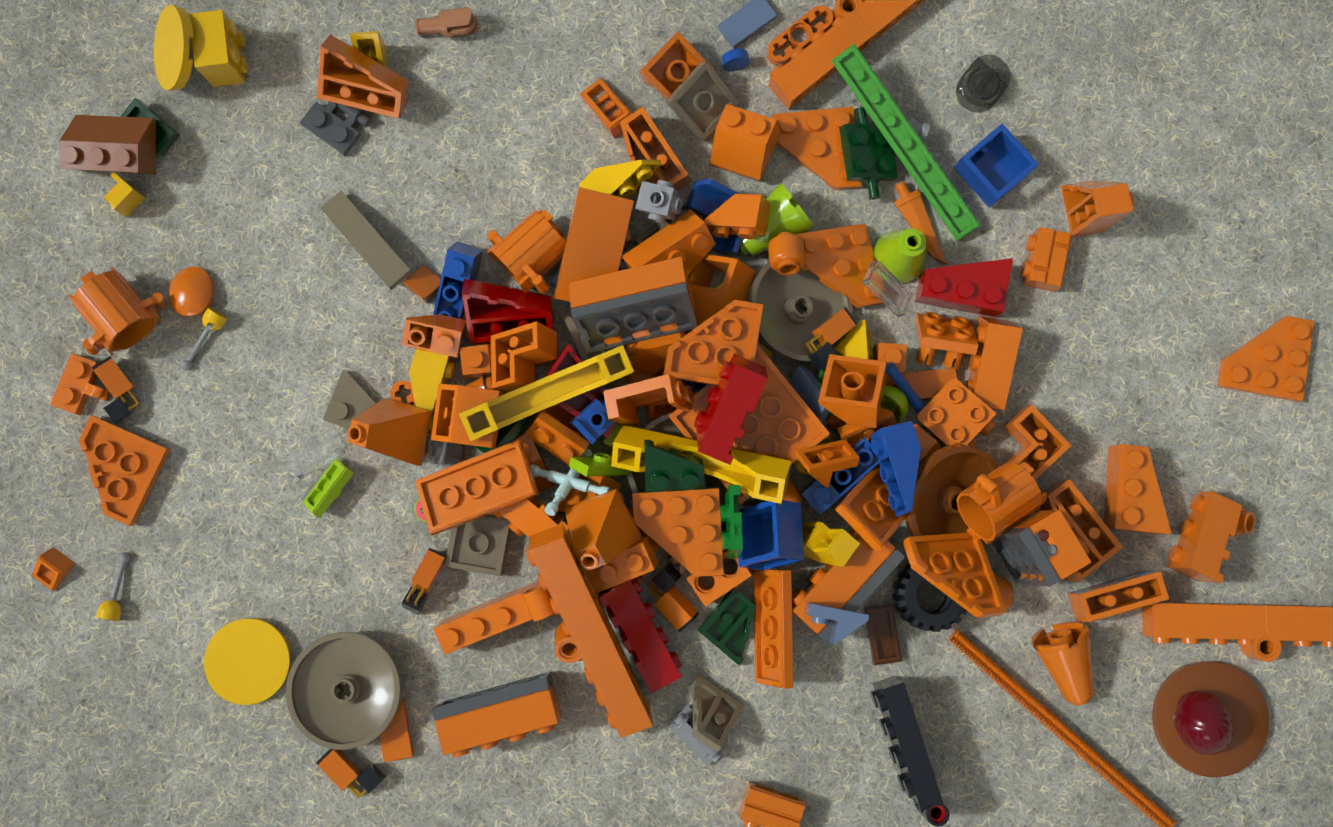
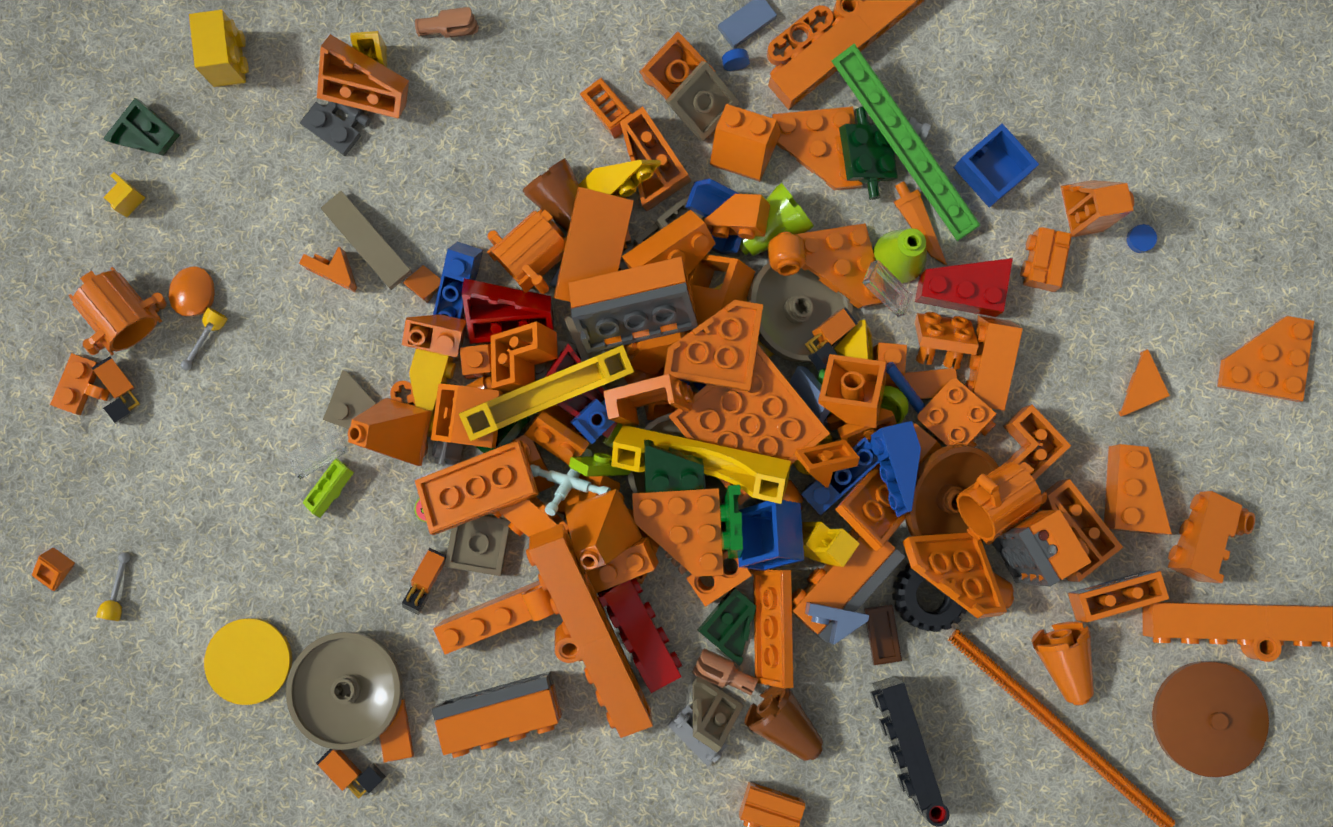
dark orange slope [60,115,156,174] -> none
orange plate [78,415,171,526] -> none
yellow tile [154,5,194,91] -> none
light grey brick [635,180,682,223] -> none
piece [648,562,700,632] -> none
red wedge [694,354,768,465] -> none
clear smoke piece [956,54,1011,113] -> none
dark red piece [1173,691,1234,755] -> none
none -> orange slope [299,247,357,293]
none -> dark orange cone [522,158,580,232]
none -> nougat arm [692,648,758,696]
none -> dark orange cone [744,686,823,761]
none -> orange tile [1119,349,1170,417]
none -> blue tile [1126,224,1157,253]

